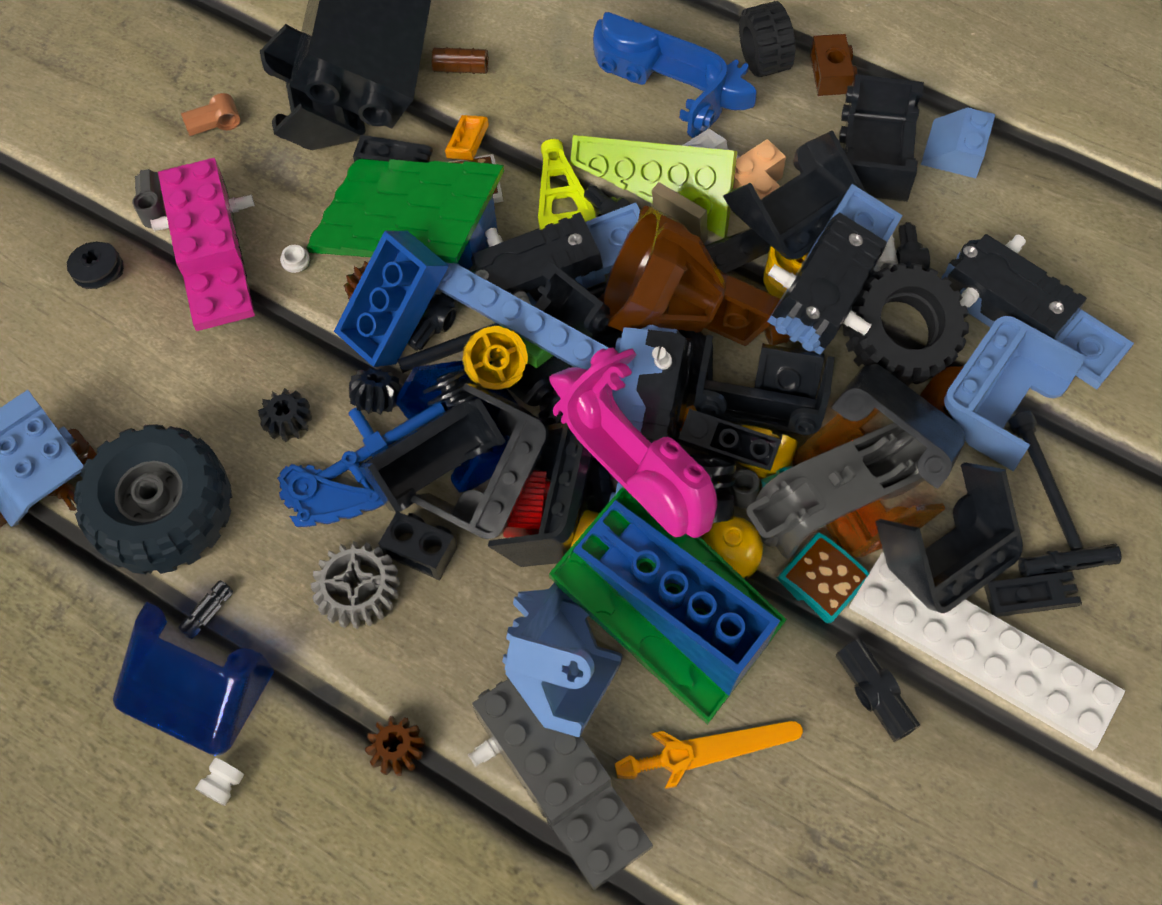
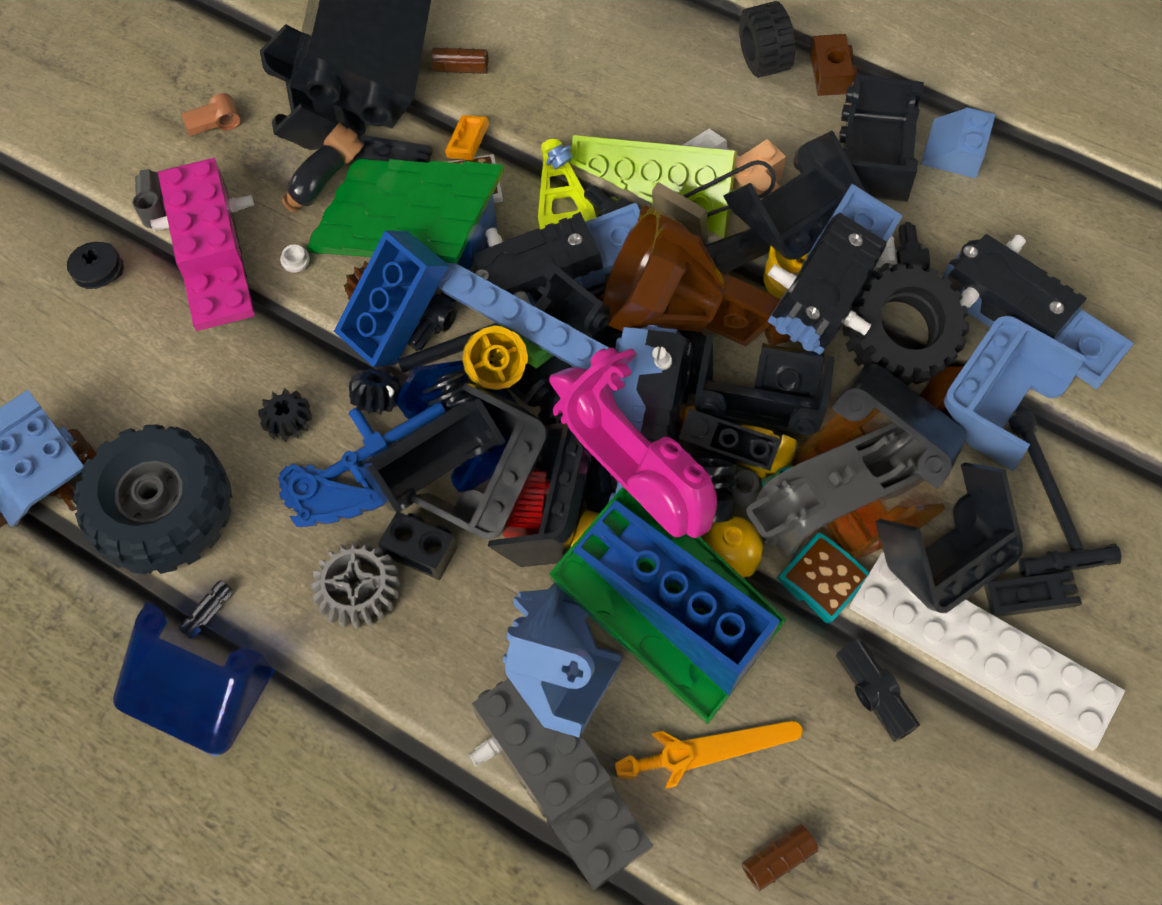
white wheel [195,758,244,806] -> none
reddish brown gear [365,716,425,776] -> none
blue piece [593,12,757,138] -> none
none -> black piece [282,122,364,213]
none -> medium blue plate [546,145,573,170]
none -> black piece [683,160,776,217]
none -> reddish brown axle [742,824,818,892]

